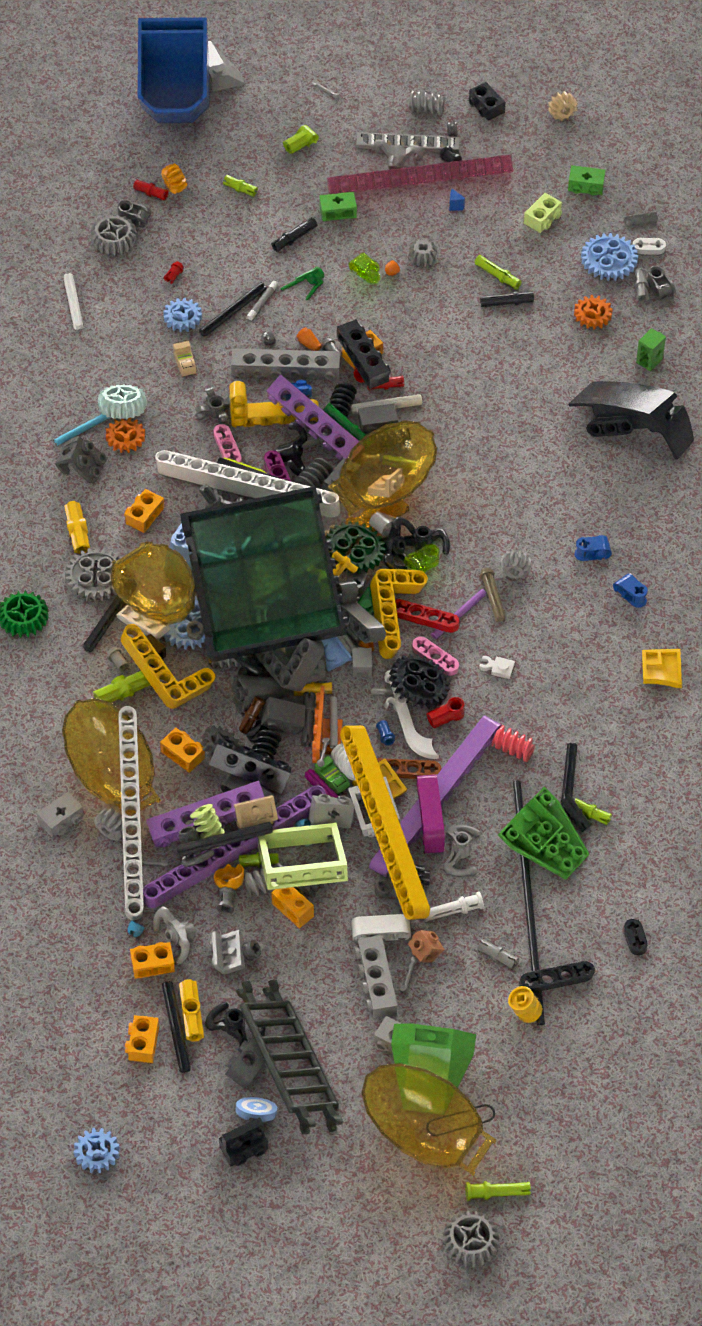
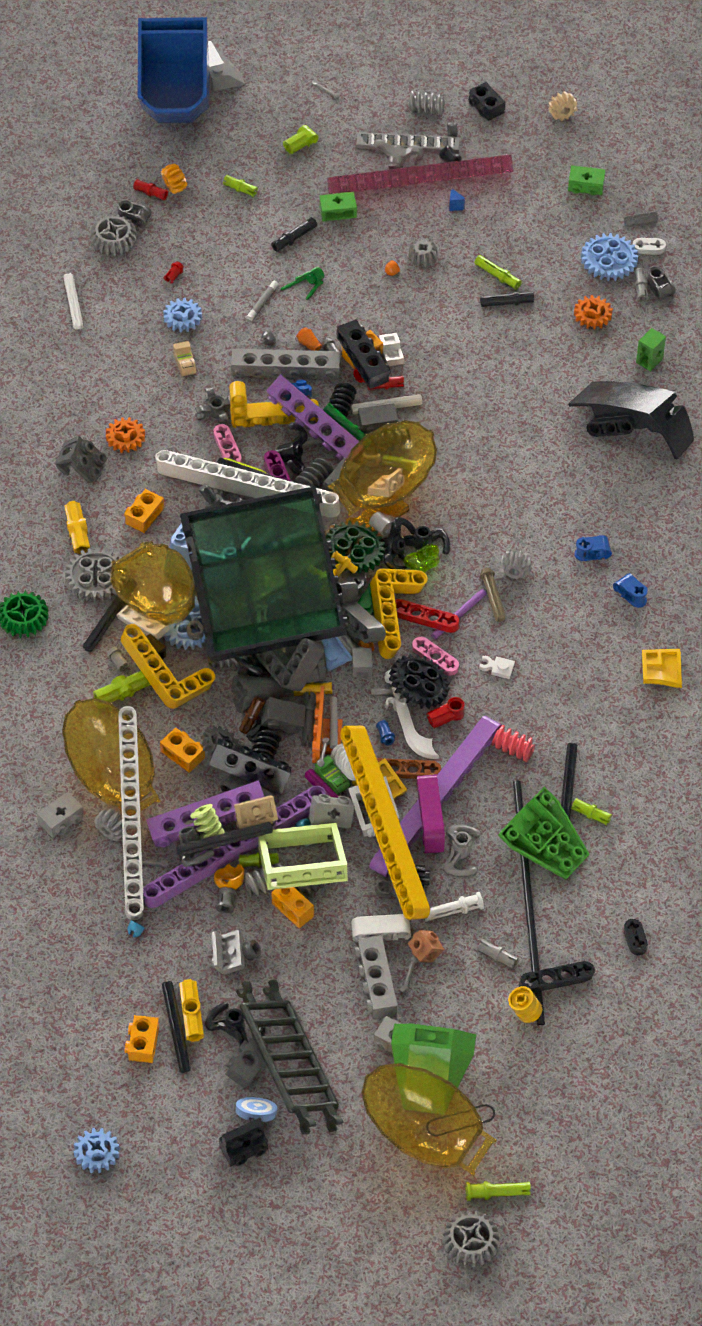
medium azure piece [54,414,111,445] -> none
light aqua gear [98,384,147,420] -> none
light orange brick [130,942,175,979] -> none
light grey piece [152,906,196,965] -> none
black axle [199,282,267,337] -> none
clear neon green piece [348,252,380,284] -> none
yellowish green brick [524,193,562,233] -> none
black axle [561,795,592,832] -> none
none -> white slope [379,333,404,366]

